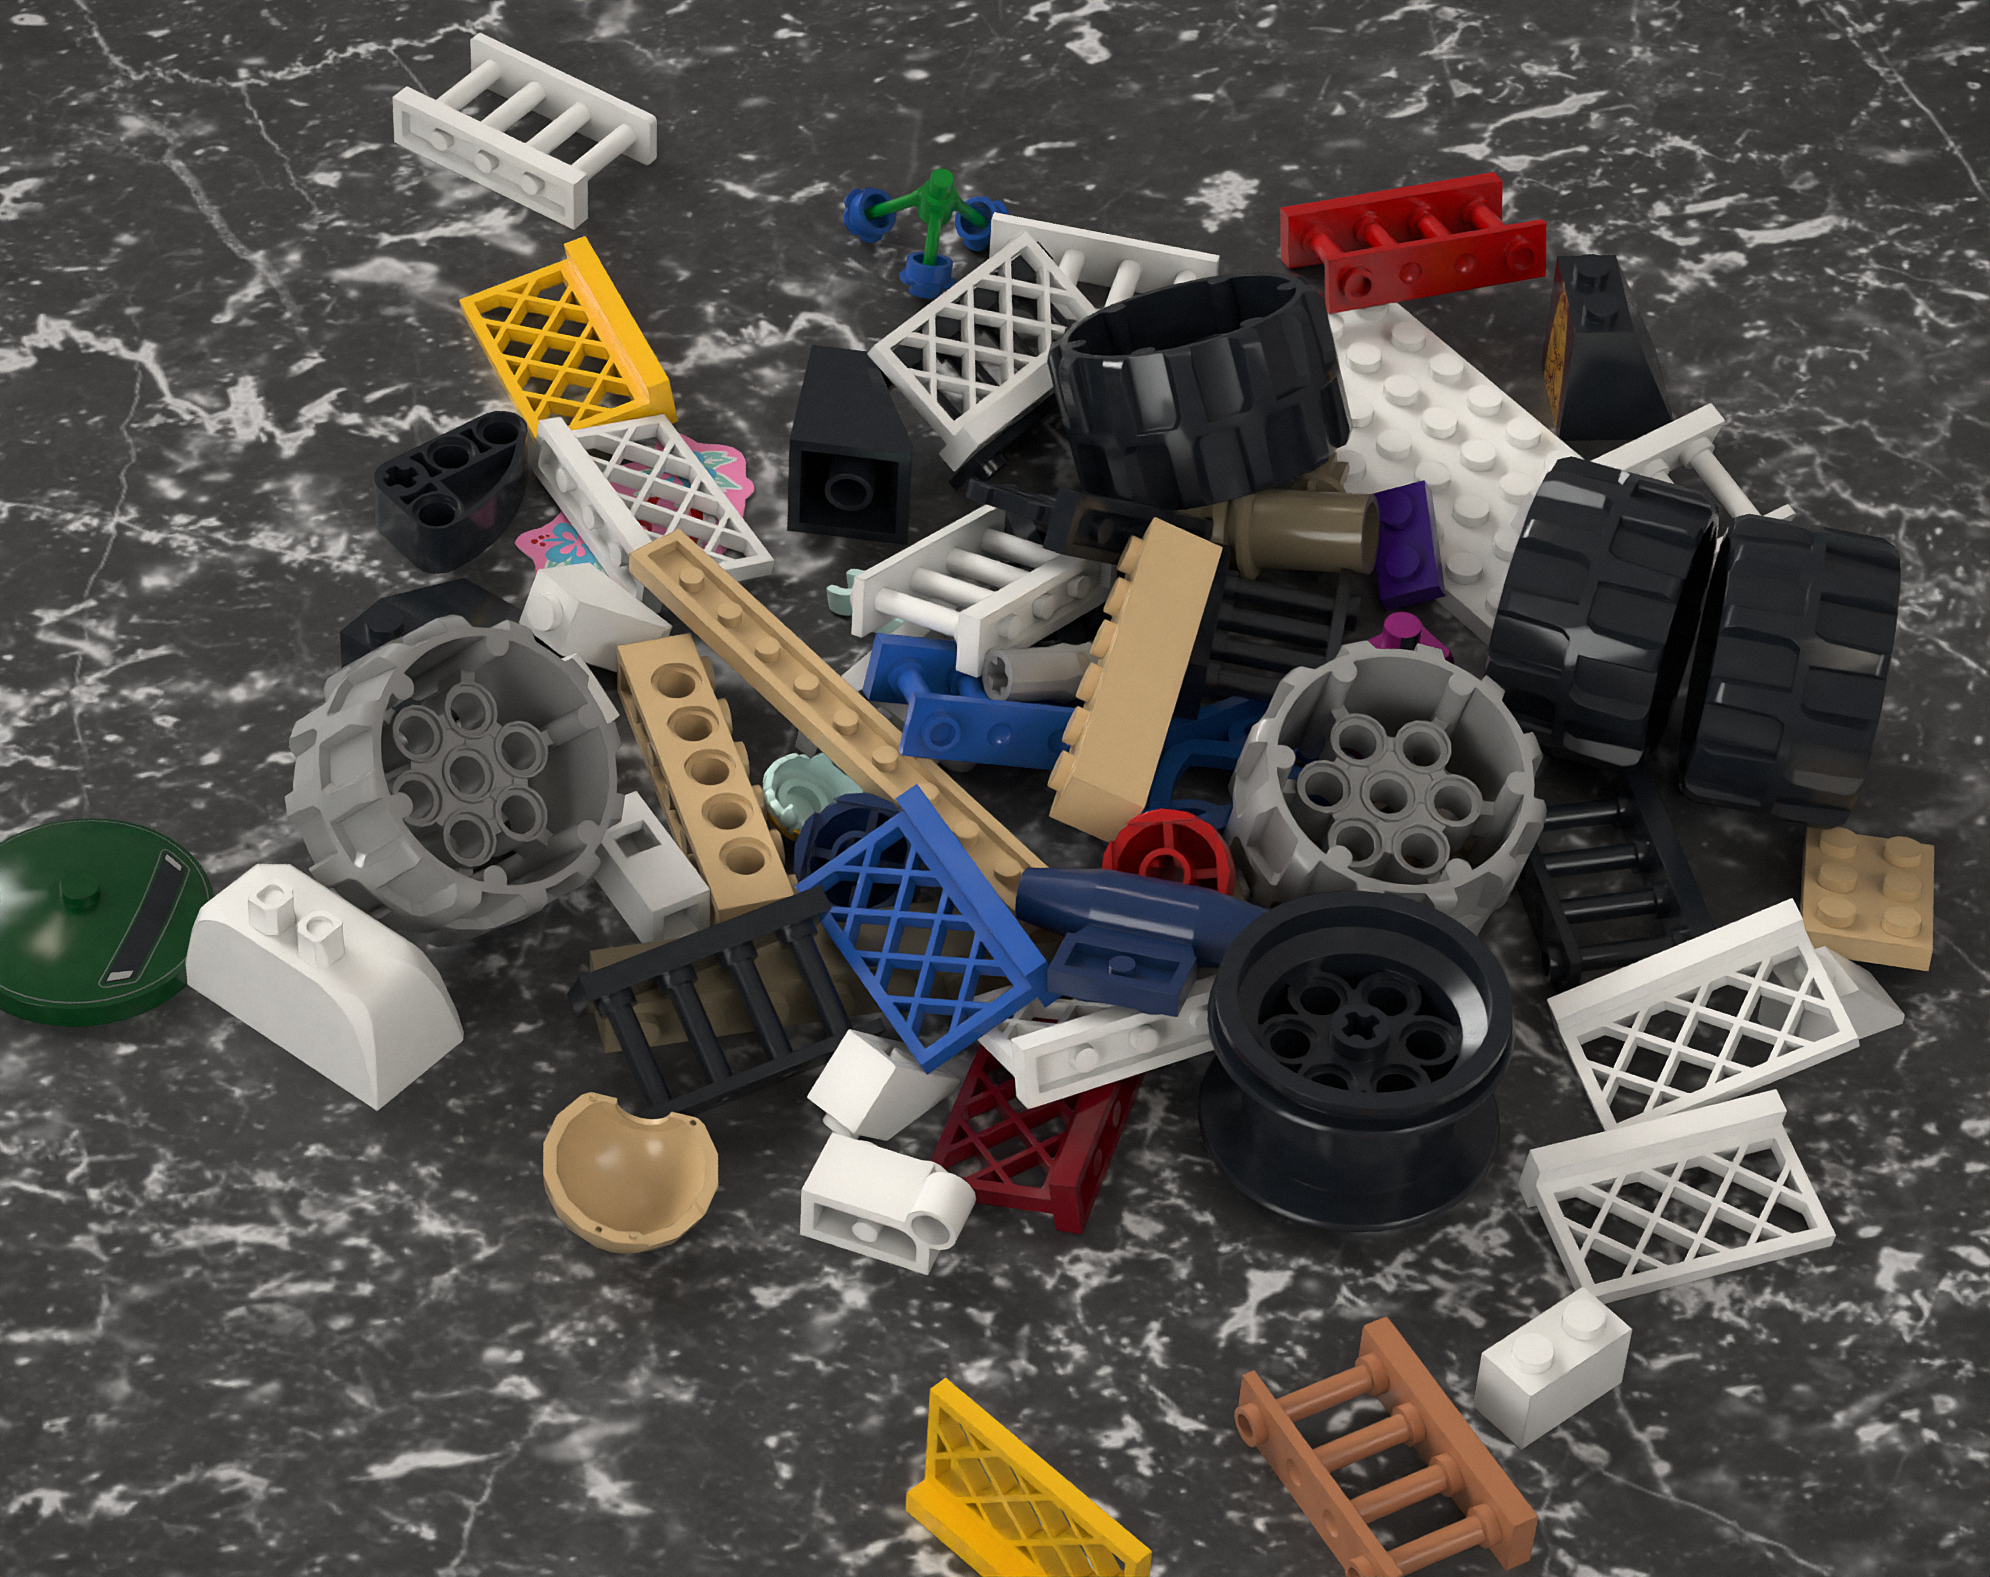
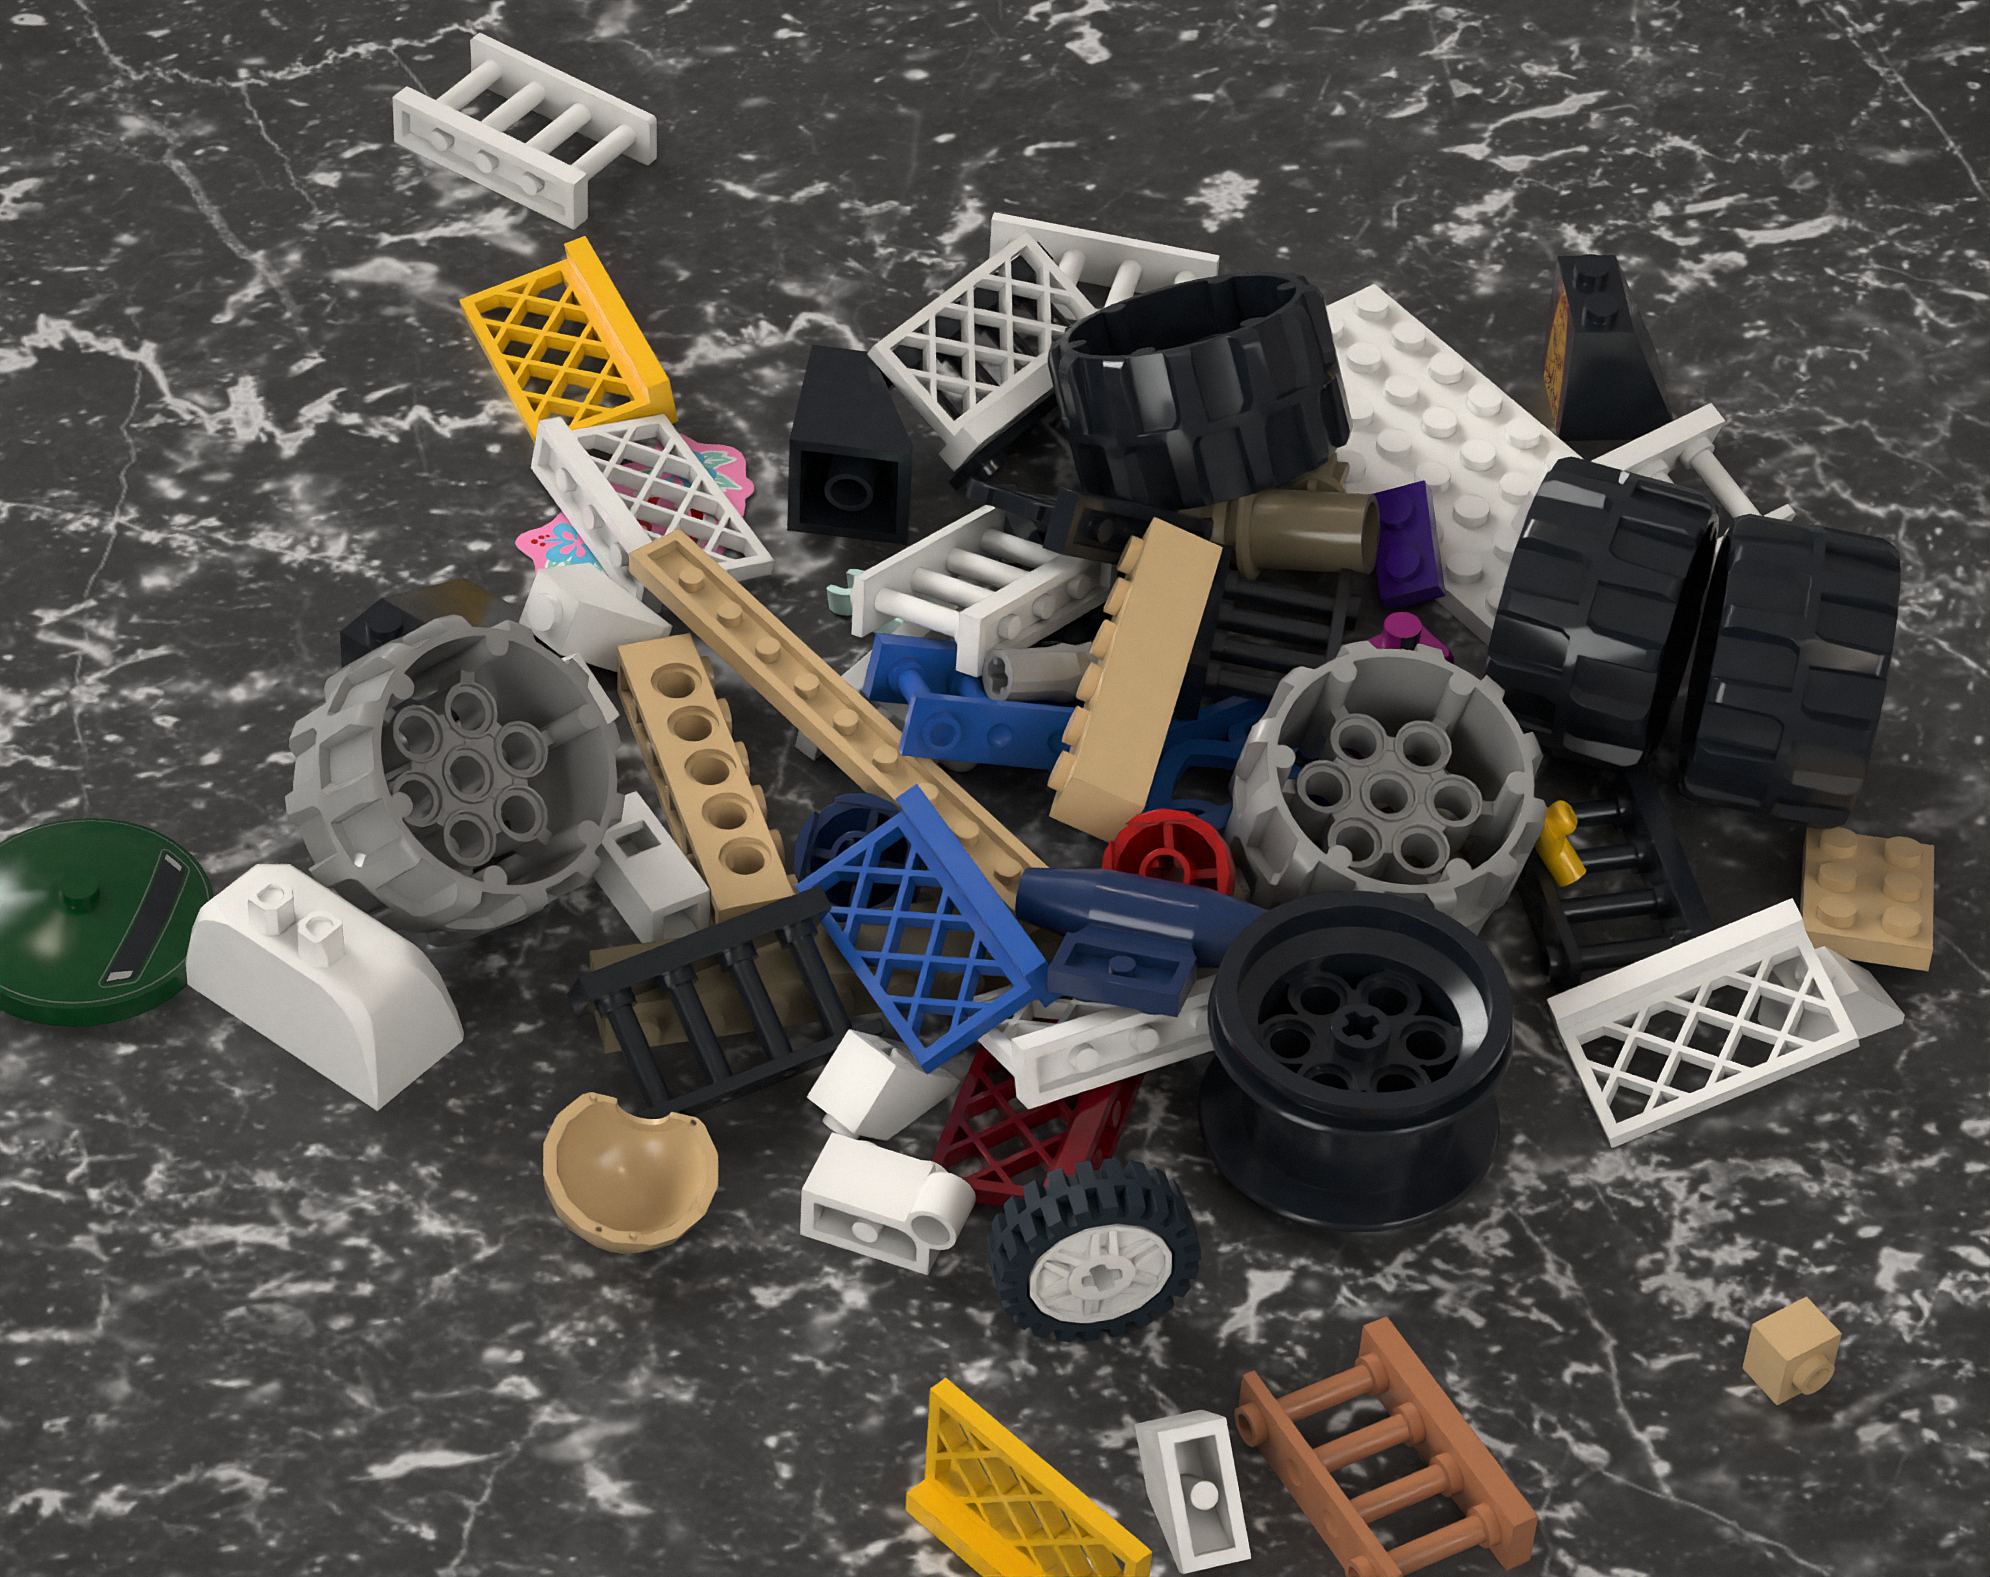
black beam [374,411,528,574] -> none
light aqua hair [762,752,866,842] -> none
plant [843,168,1009,299] -> none
red fence [1280,172,1547,314] -> none
white brick [1473,1286,1632,1450] -> none
white fence [1518,1089,1836,1304] -> none
none -> black wheel [987,1159,1201,1342]
none -> white slope [1135,1409,1251,1574]
none -> yellow arm [1534,800,1586,887]
none -> tan plate [1743,1296,1842,1406]

